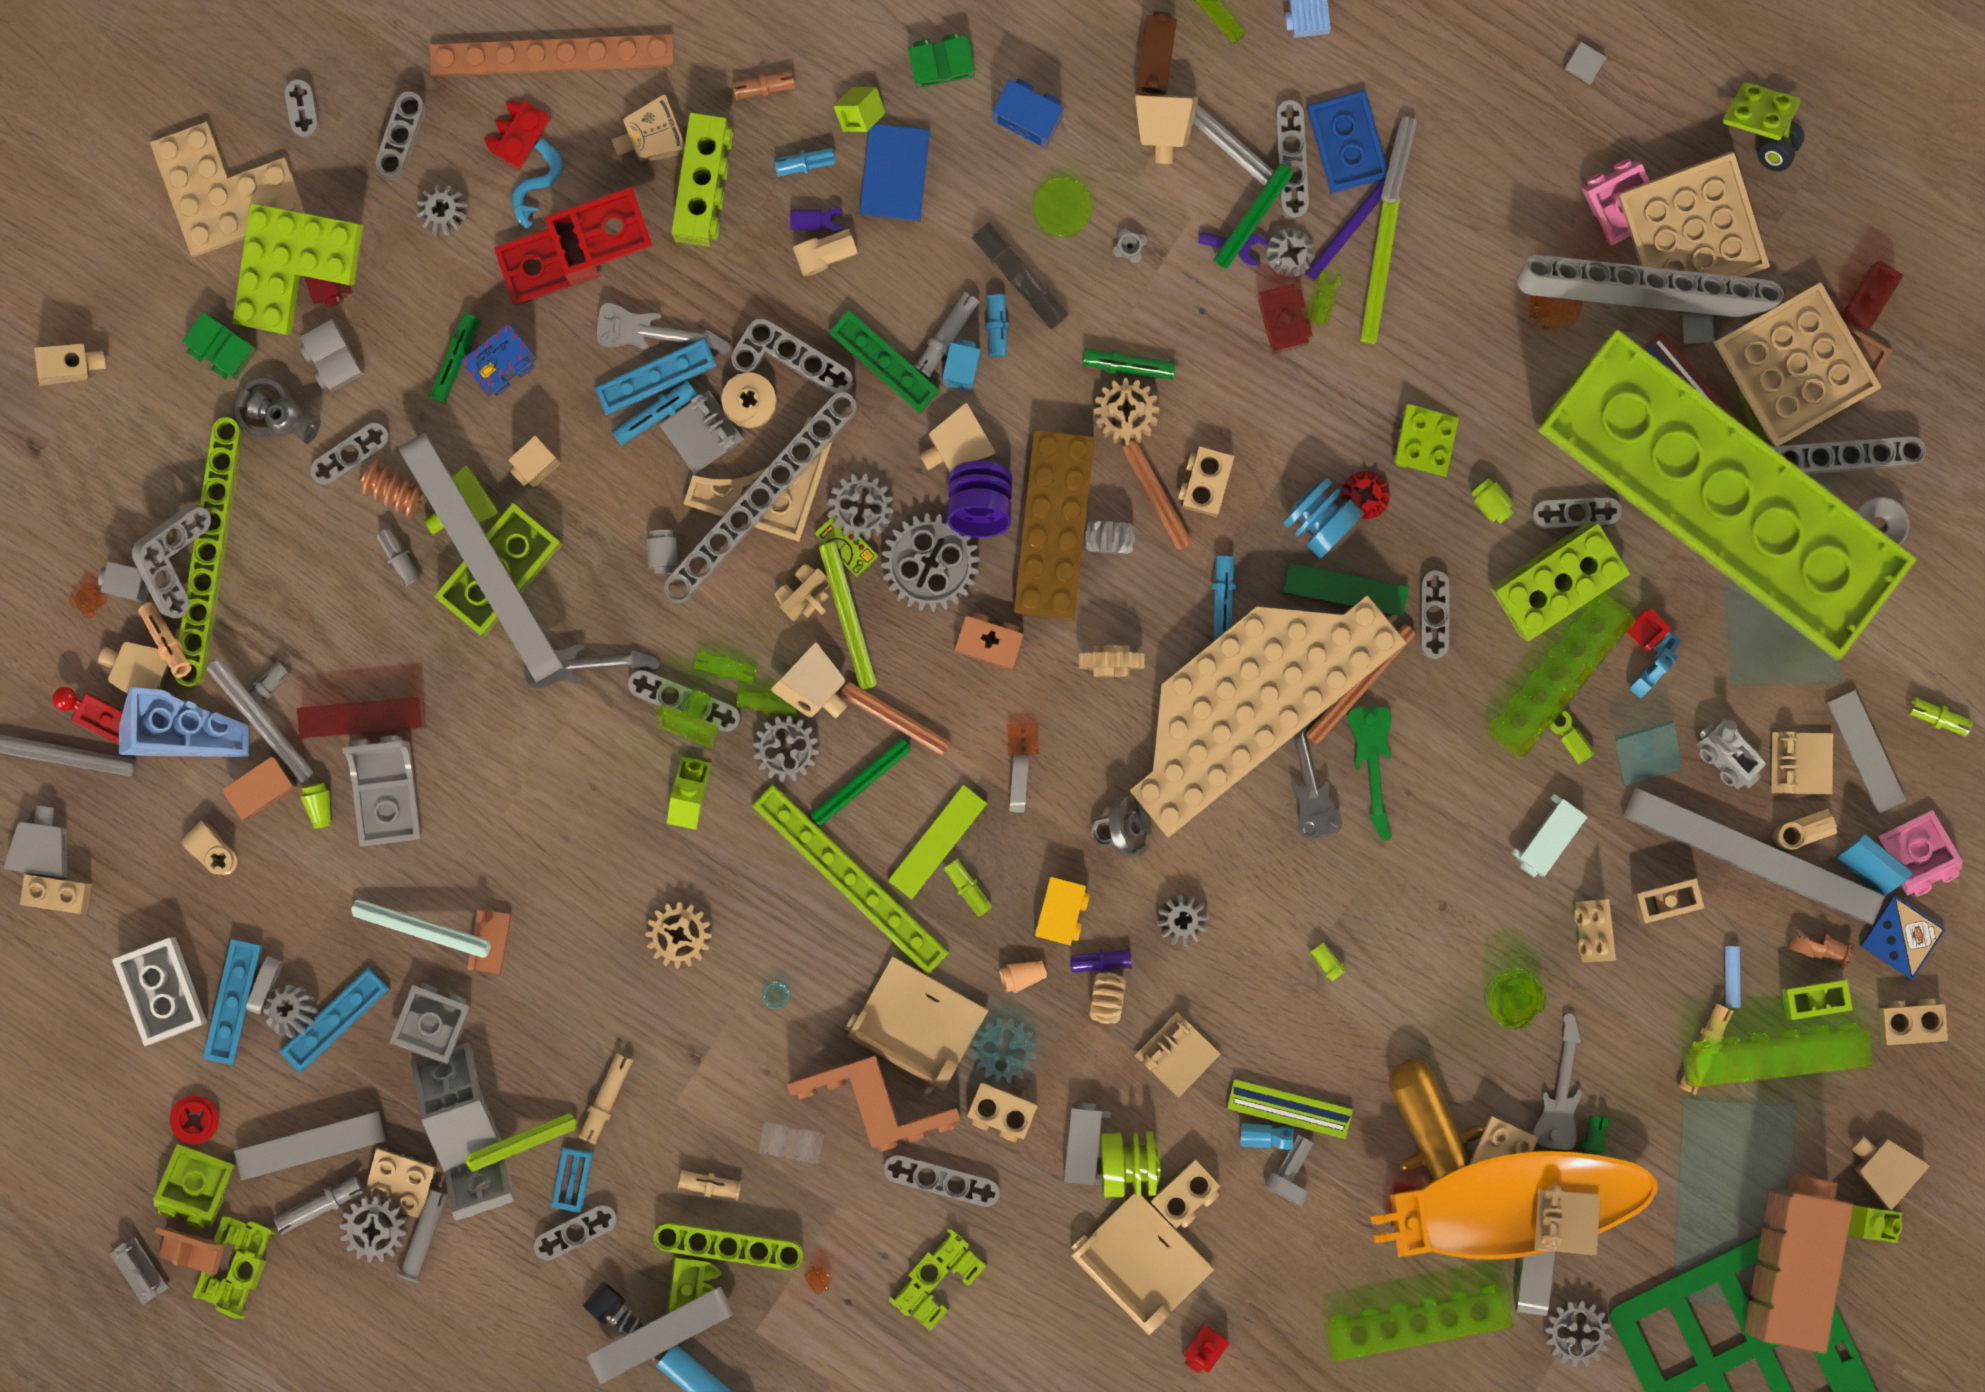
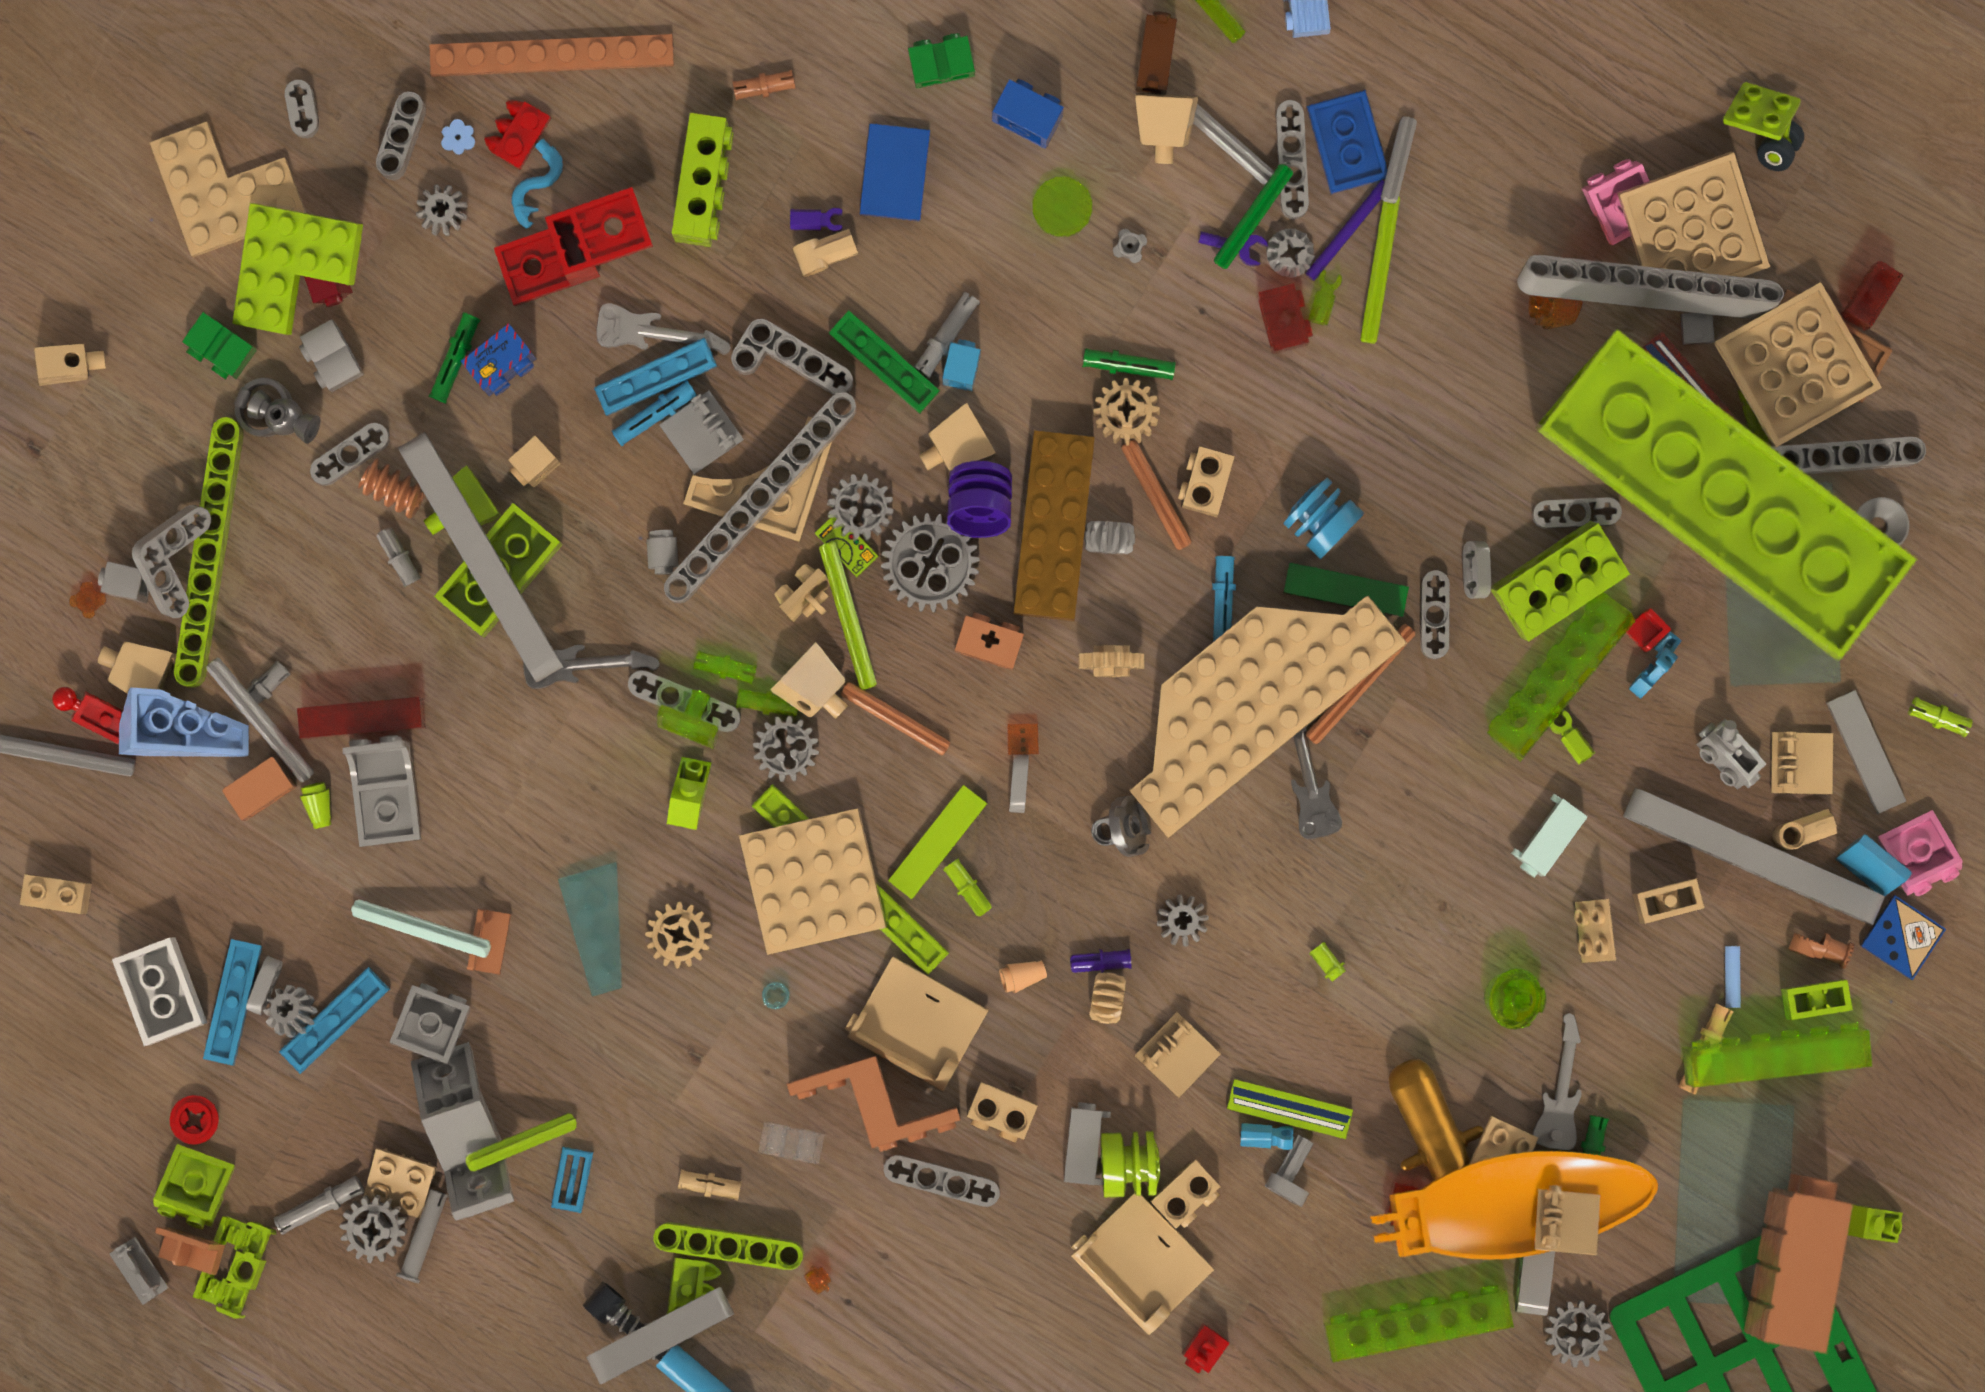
light grey torso [4,805,68,878] -> none
light nougat pin [138,602,191,678] -> none
tan piece [180,819,238,875] -> none
light grey beam [234,1111,387,1181] -> none
light grey beam [534,1205,618,1261] -> none
tan pin [578,1053,633,1145] -> none
tan torso [611,95,685,163] -> none
tan piece [721,372,777,428] -> none
dark azure axle [774,148,836,177] -> none
green axle [811,738,911,825] -> none
lime panel [834,87,885,132] -> none
lime piece [889,1230,987,1331] -> none
clear light blue gear [971,1017,1037,1083] -> none
clear smoke piece [972,222,1069,330] -> none
dark azure pin [985,294,1009,357] -> none
yellow brick [1035,877,1090,946] -> none
red gear [1341,470,1390,520] -> none
green piece [1347,706,1392,841] -> none
lime hinge [1393,404,1459,477] -> none
lime brick [1471,478,1515,524] -> none
light grey tile [1564,42,1607,84] -> none
clear light blue piece [1615,720,1682,786] -> none
tan torso [1851,1136,1930,1210] -> none
tan brick [1878,998,1948,1045] -> none
none -> light blue plant [441,119,475,155]
none -> clear light blue wing [558,862,622,997]
none -> tan plate [739,808,887,955]
none -> light grey beam [1462,541,1491,599]

